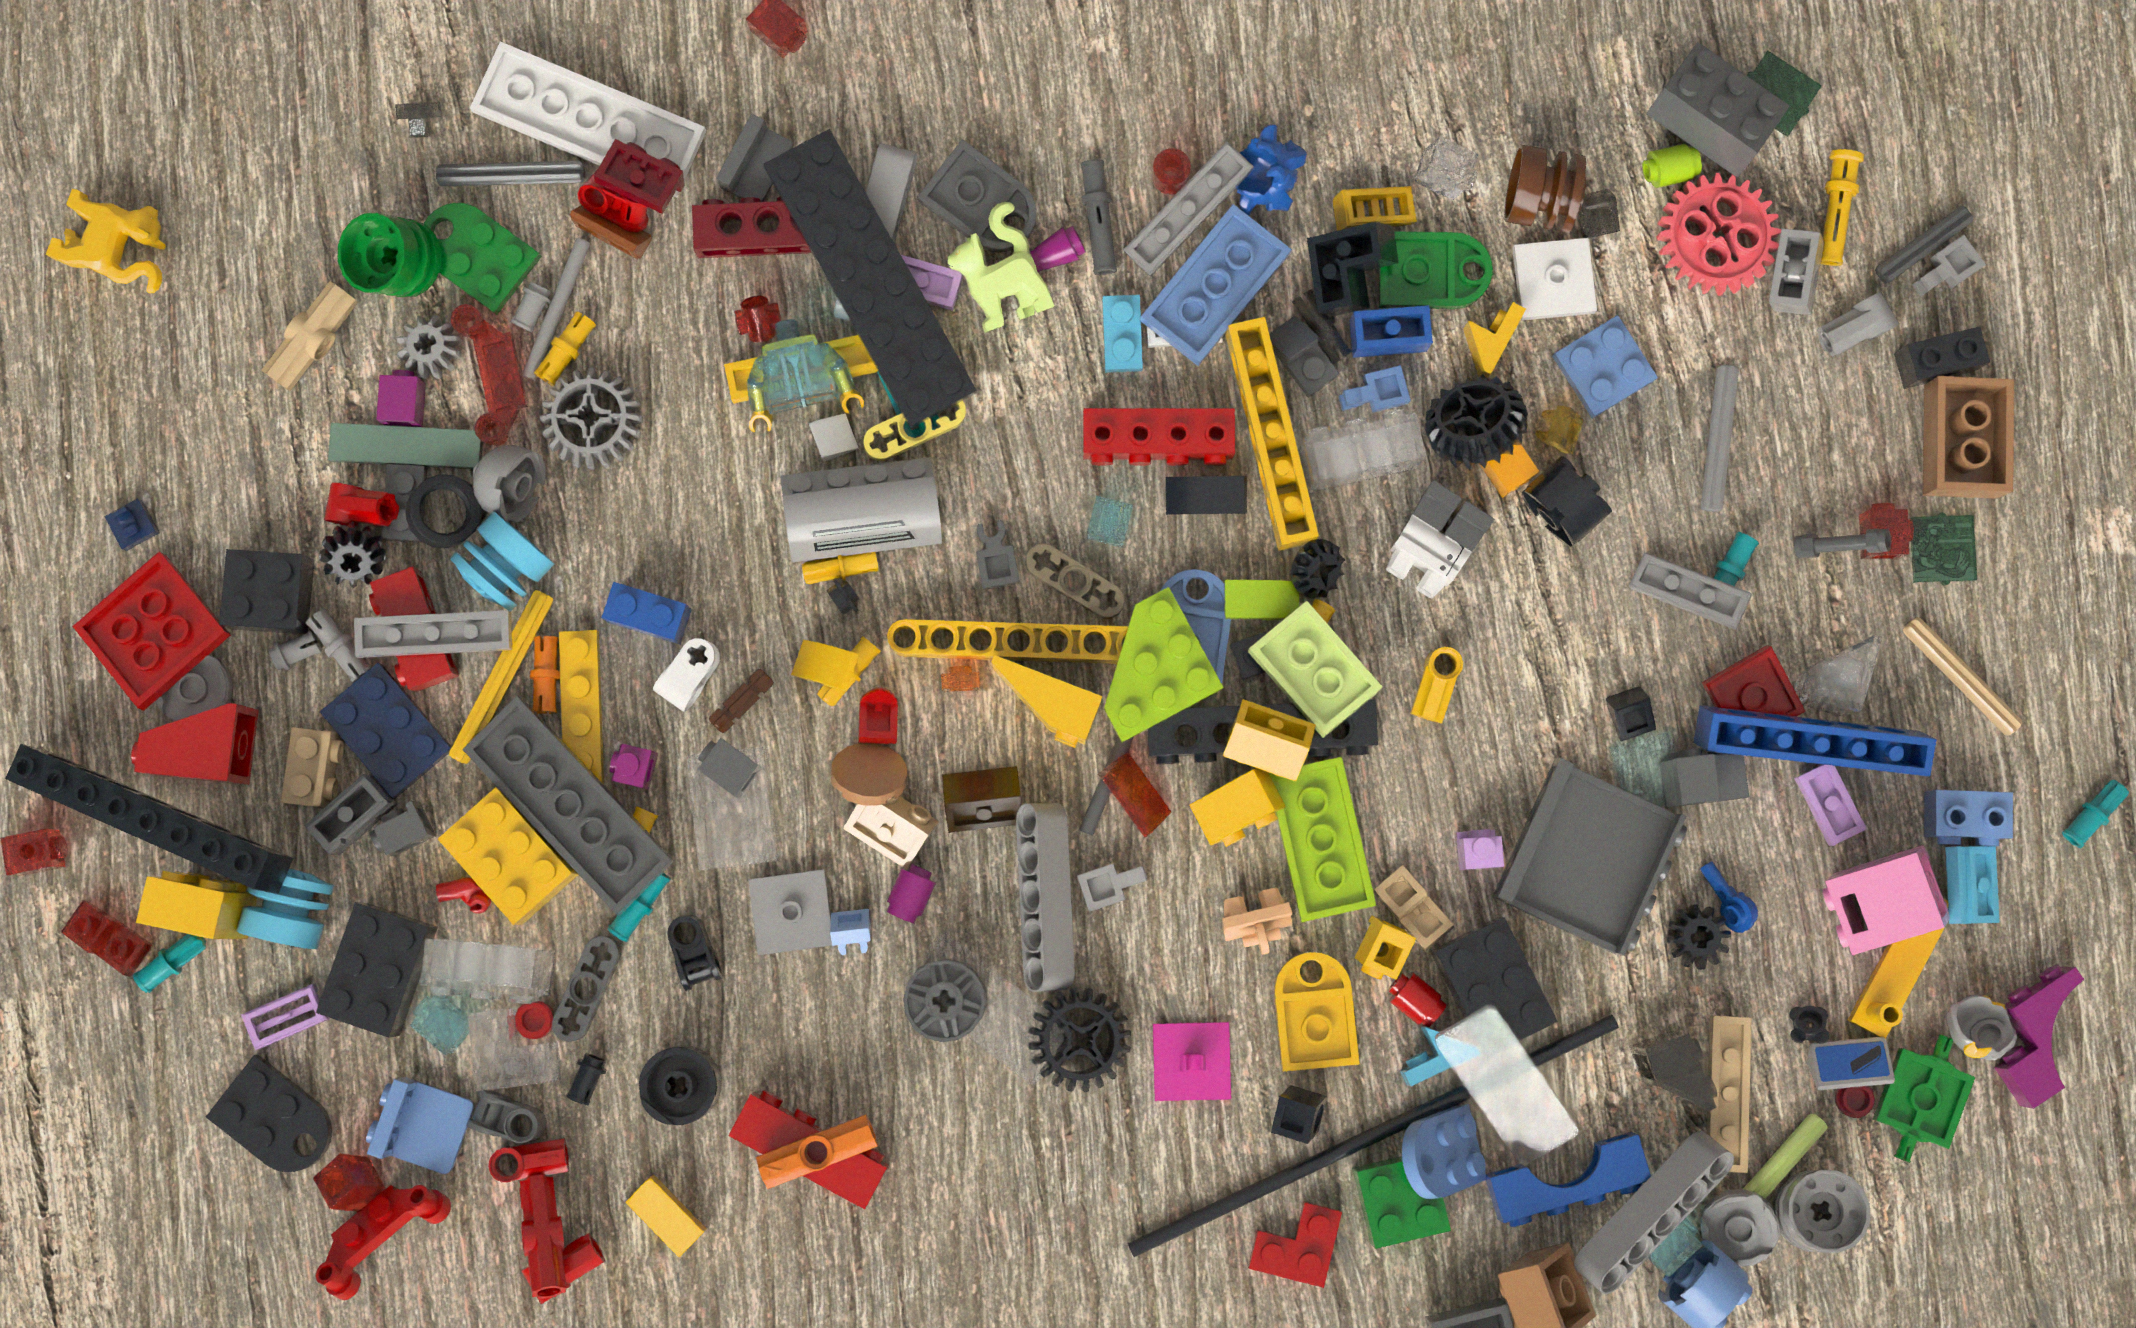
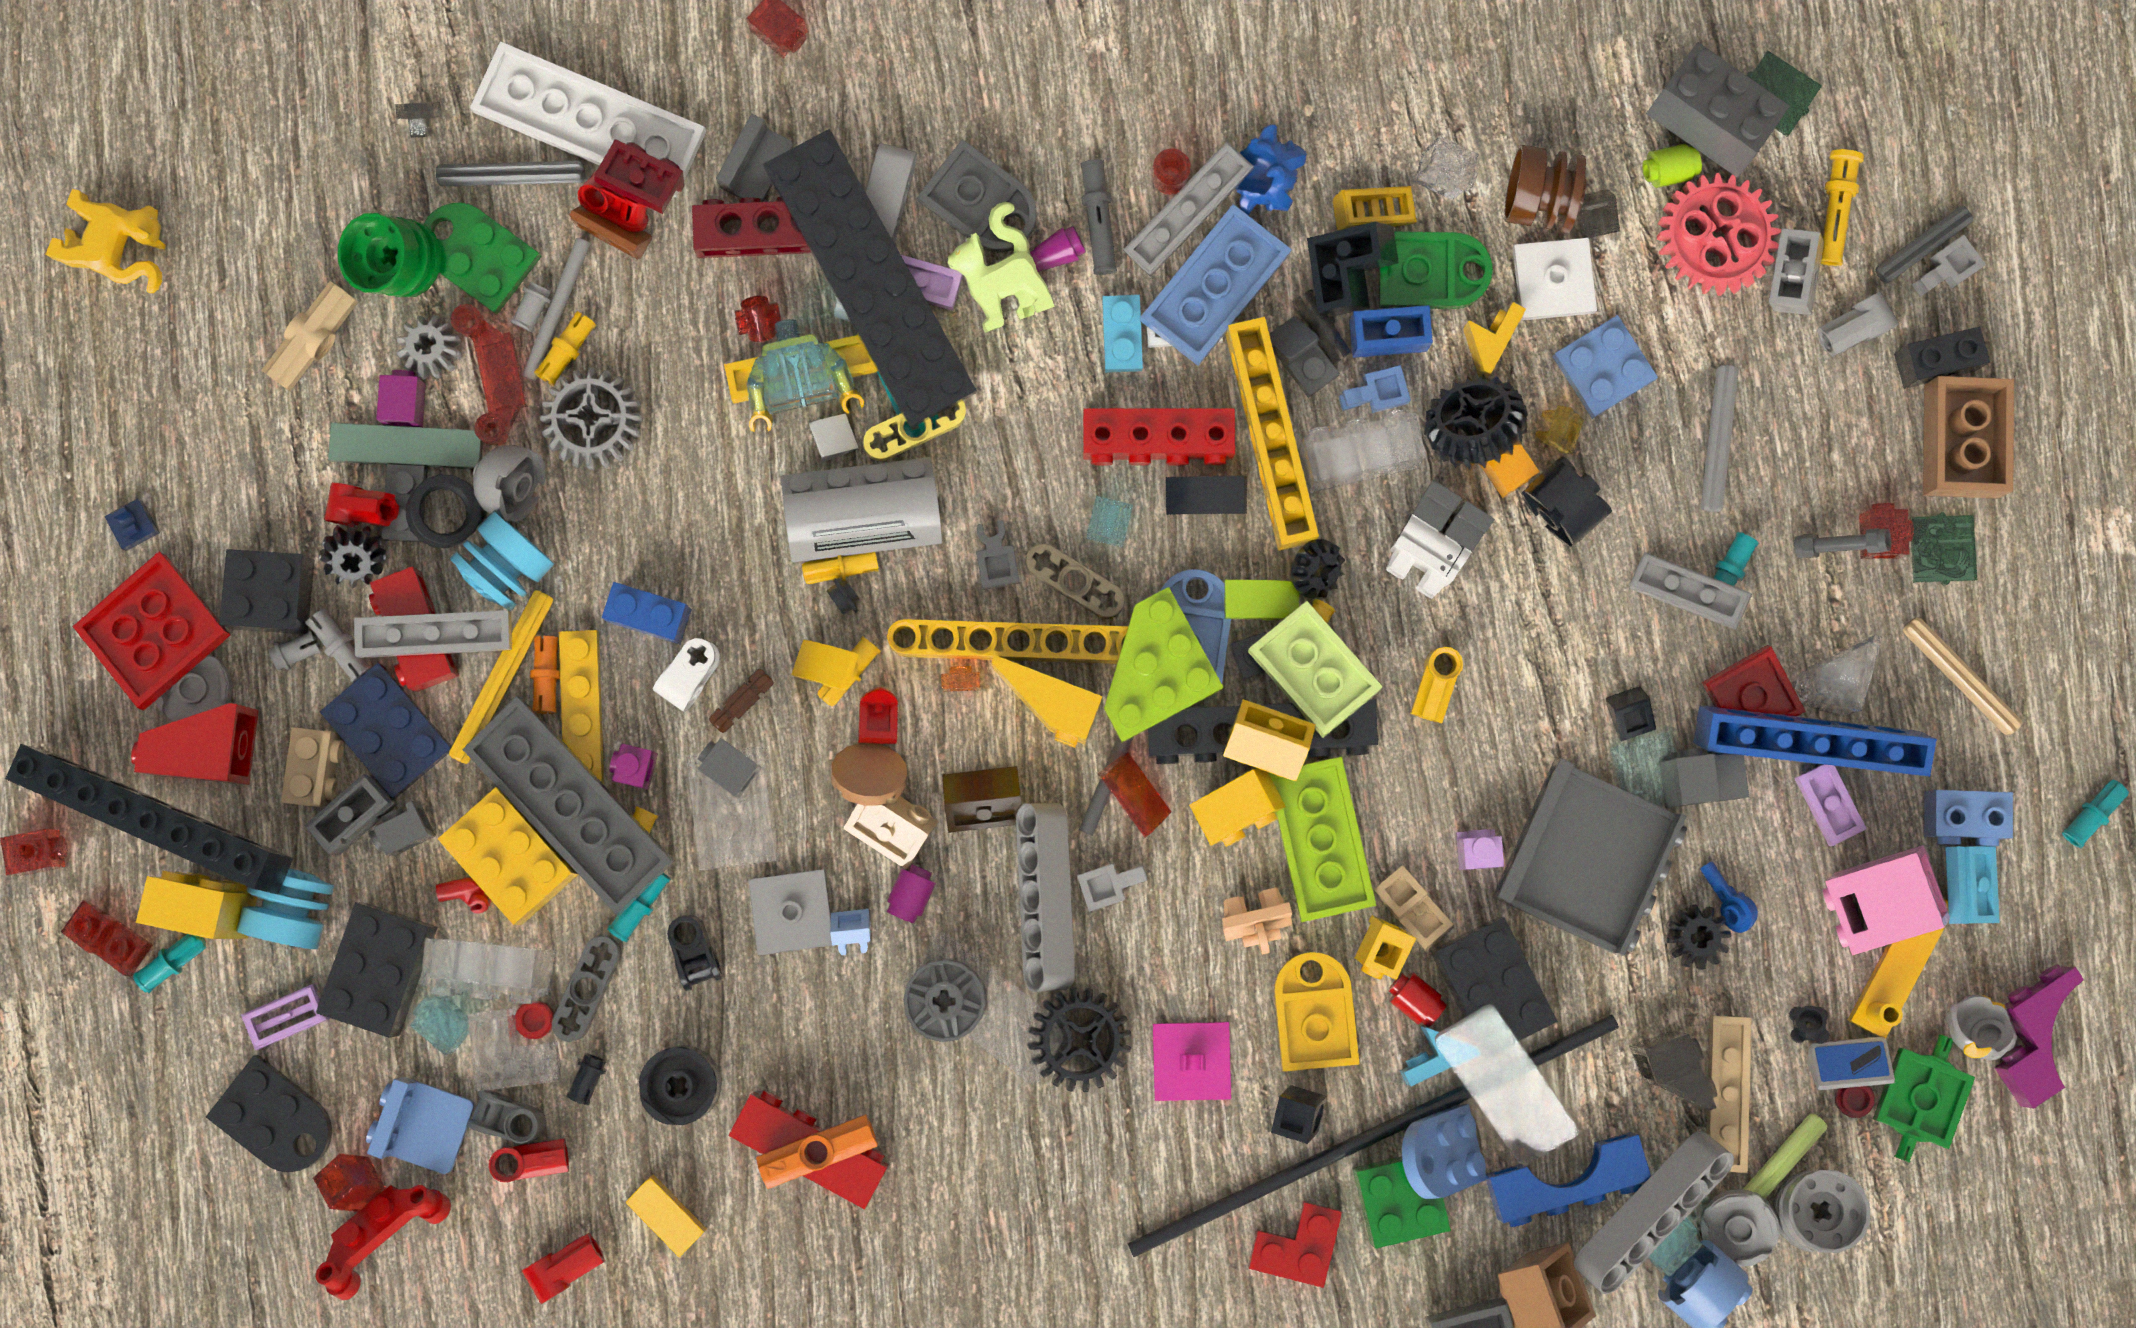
red piece [519,1175,566,1299] -> none

